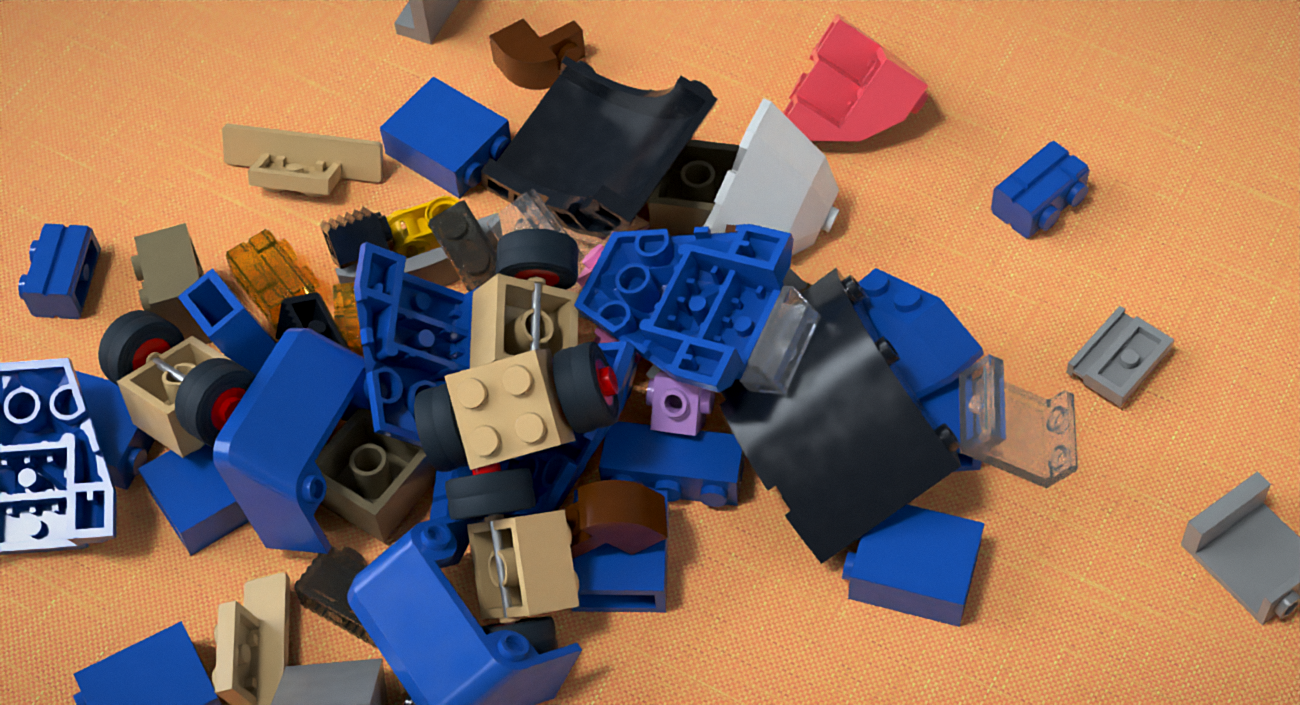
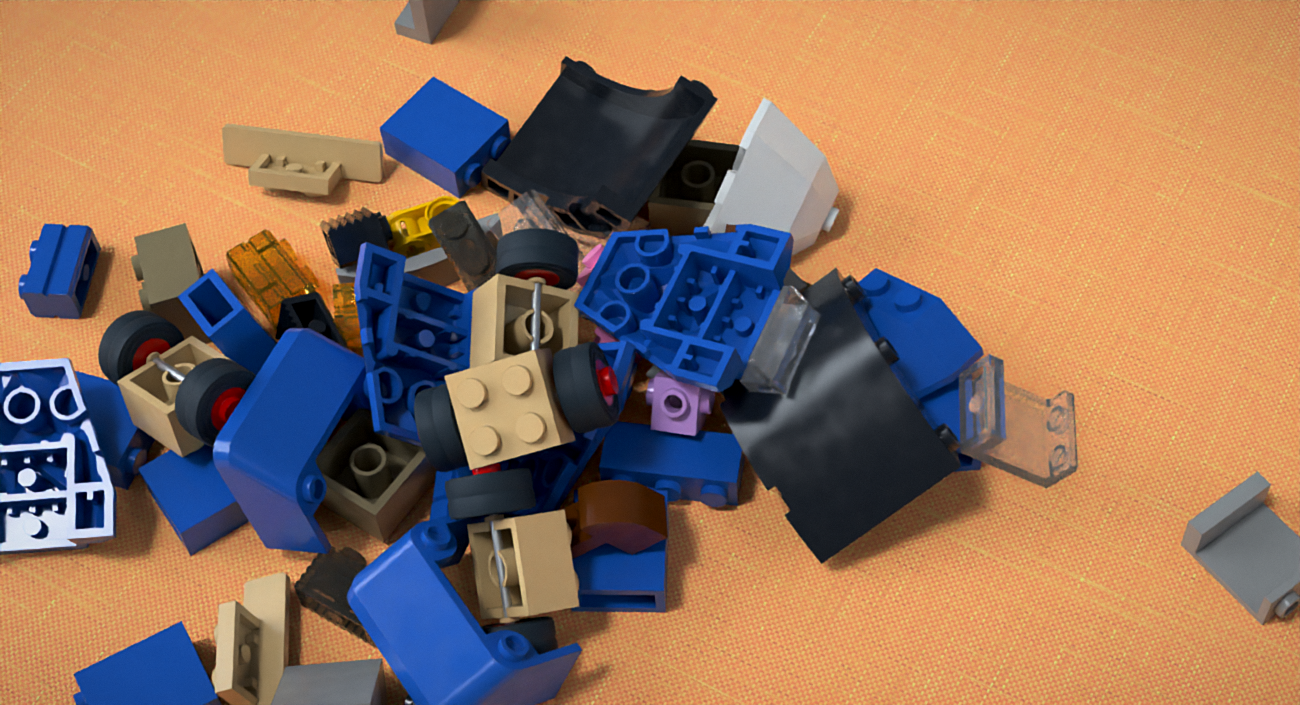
reddish brown brick [489,18,586,90] -> none
coral brick [782,14,928,142] -> none
blue brick [842,504,984,627] -> none
blue brick [991,141,1090,239] -> none
light grey plate [1066,306,1174,407] -> none

